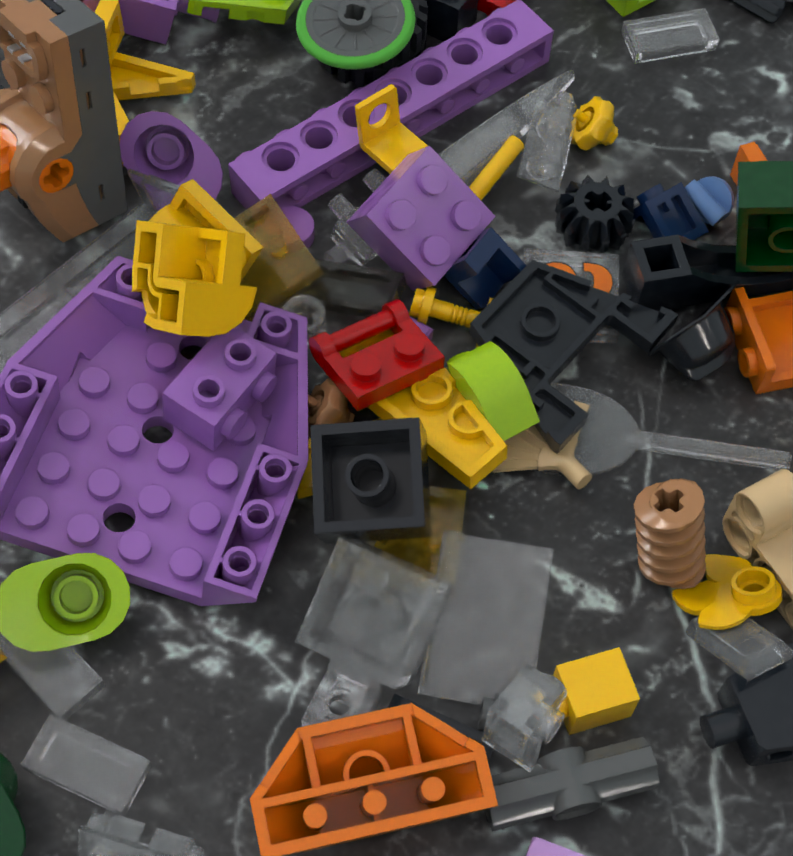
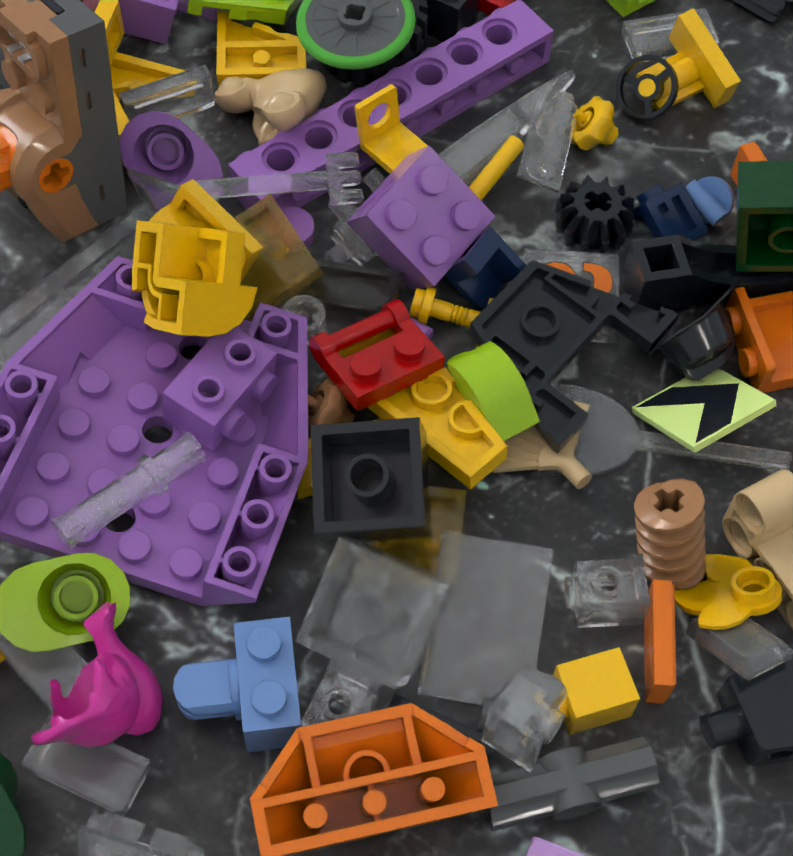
none -> dark pink piece [31,602,163,748]
none -> clear pin [51,432,206,550]
none -> clear tile [119,64,215,121]
none -> medium blue brick [173,617,301,753]
none -> clear hinge [197,152,364,206]
none -> tan head [214,68,327,146]
none -> yellow wing [216,10,307,87]
none -> clear brick [564,554,650,628]
none -> yellow piece [616,8,741,120]
none -> yellowish green piece [631,368,777,453]
none -> orange tile [644,579,676,704]

